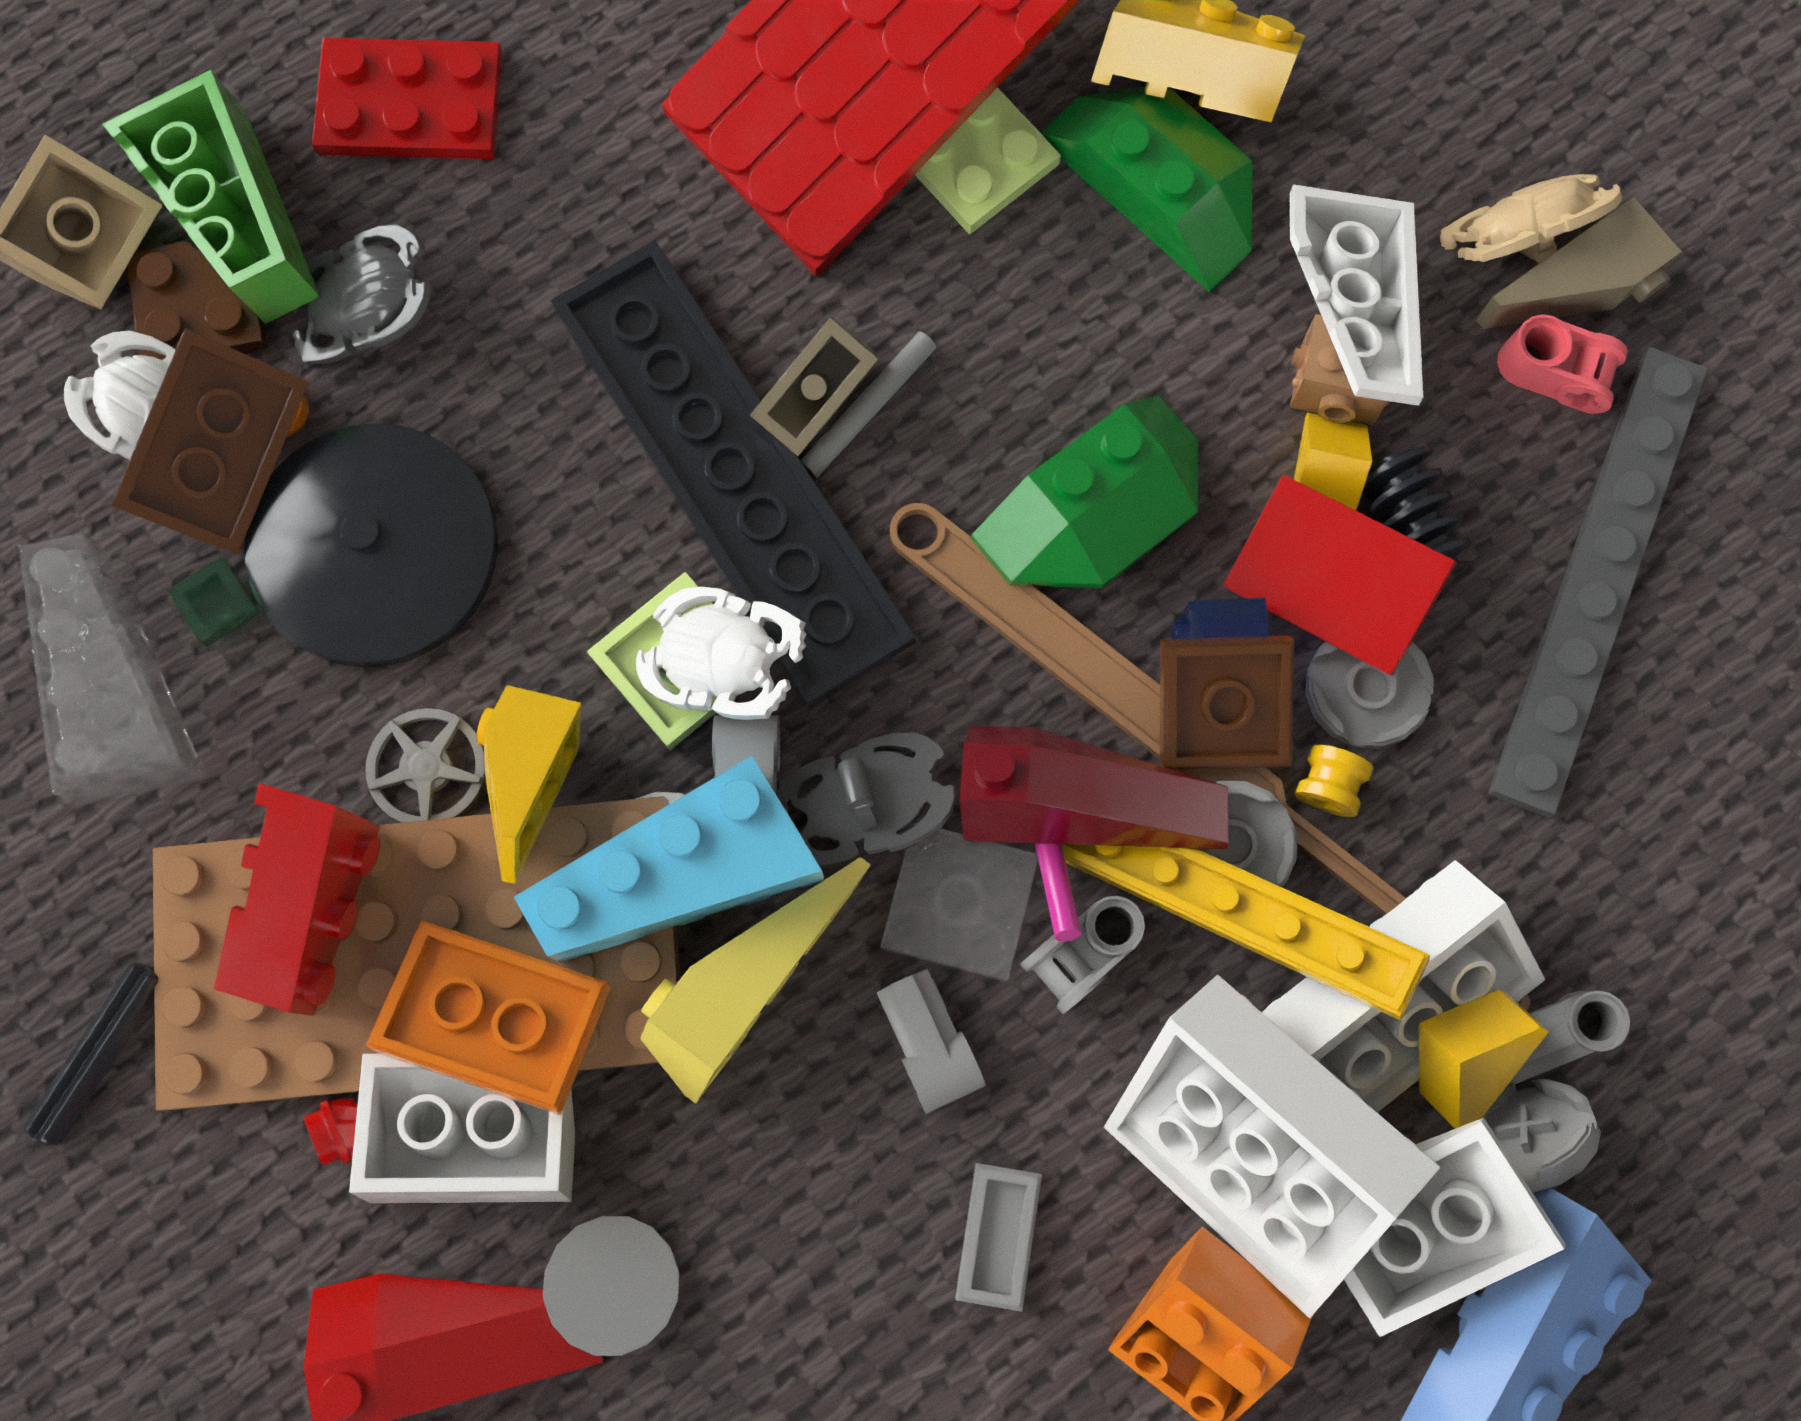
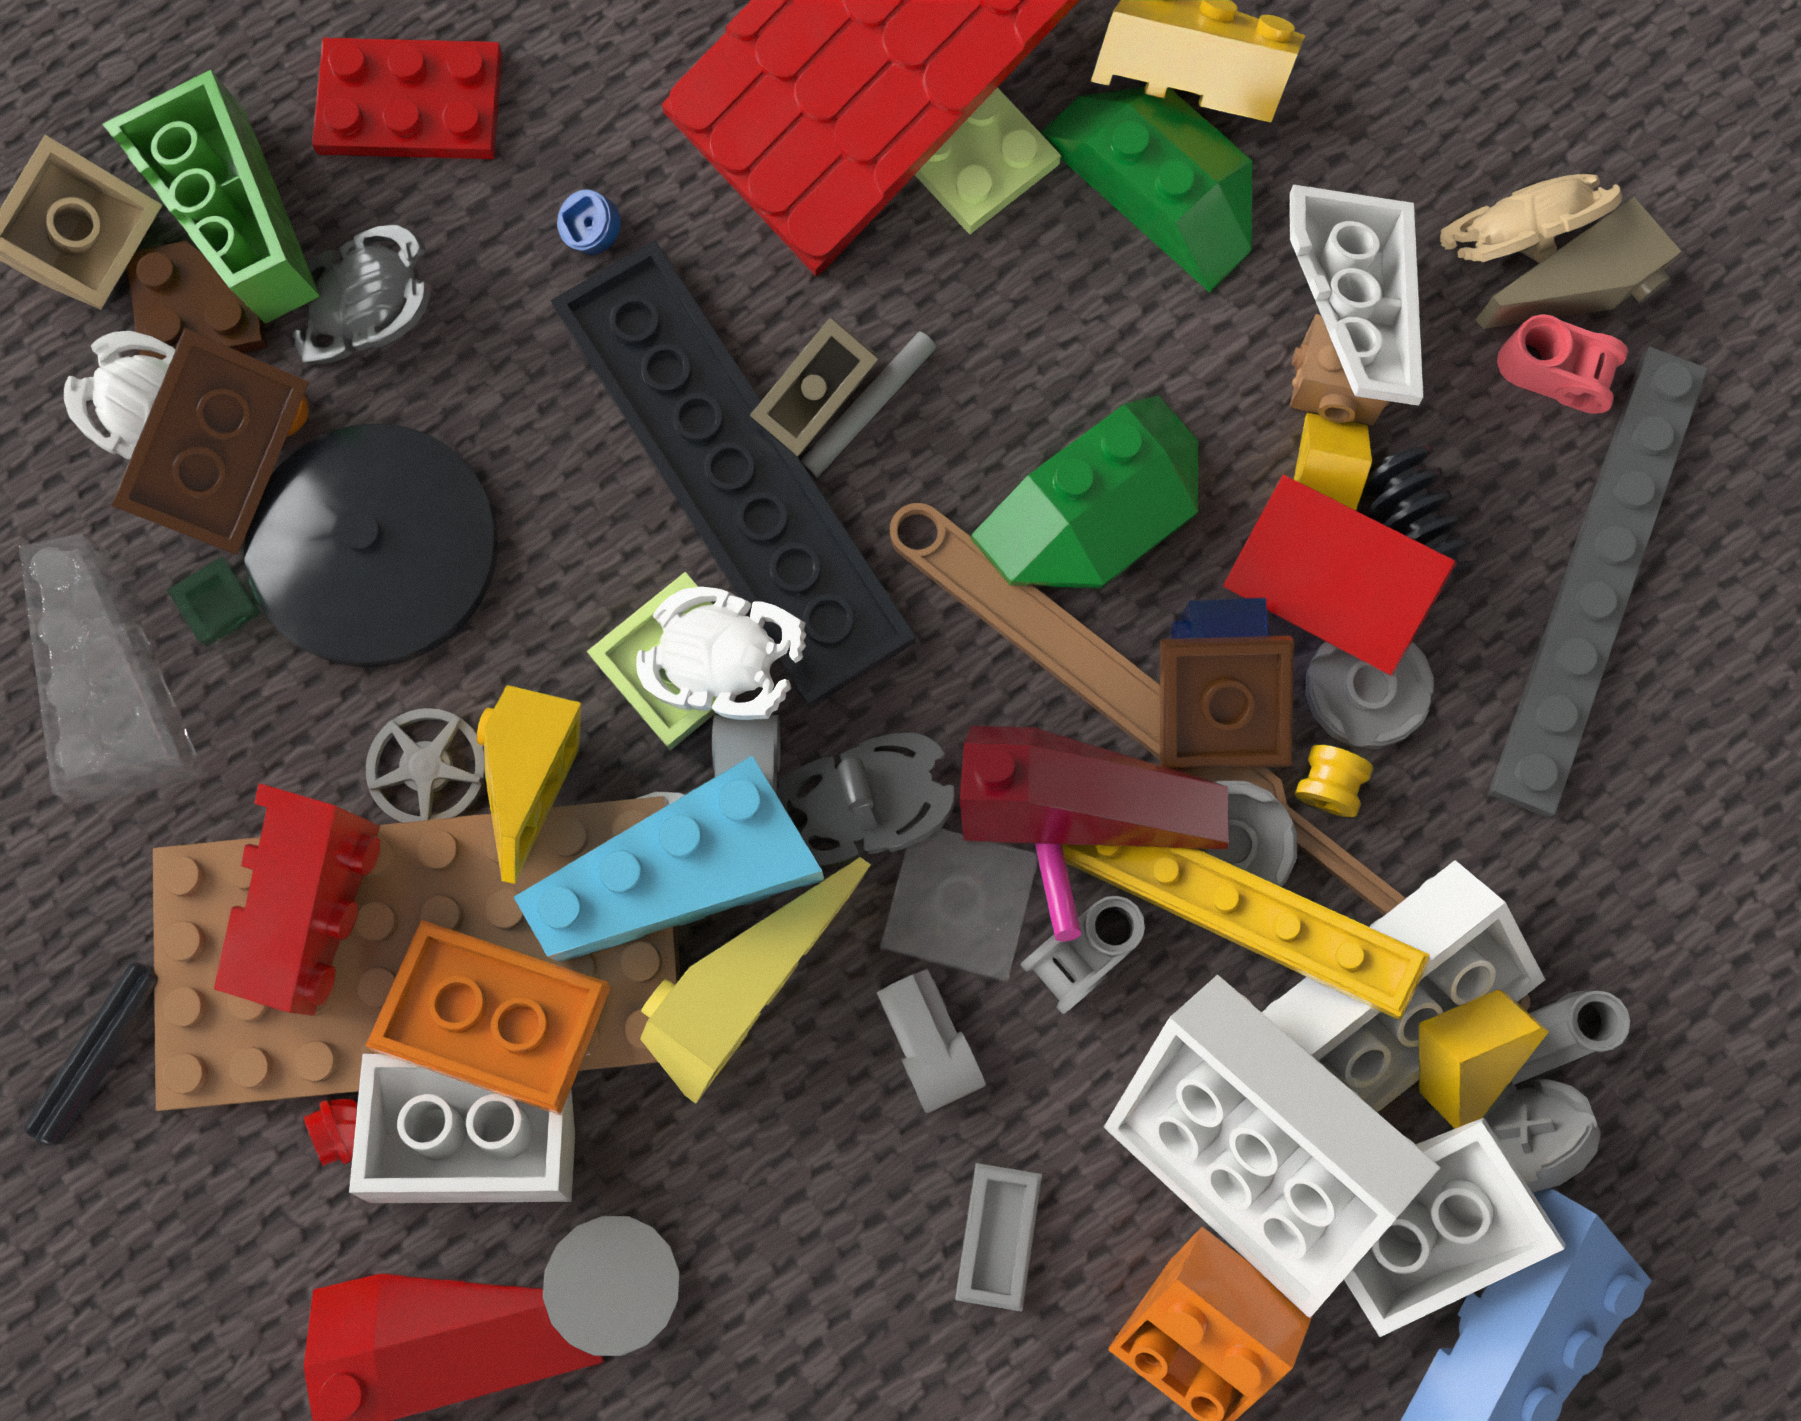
none -> tile [557,190,621,255]

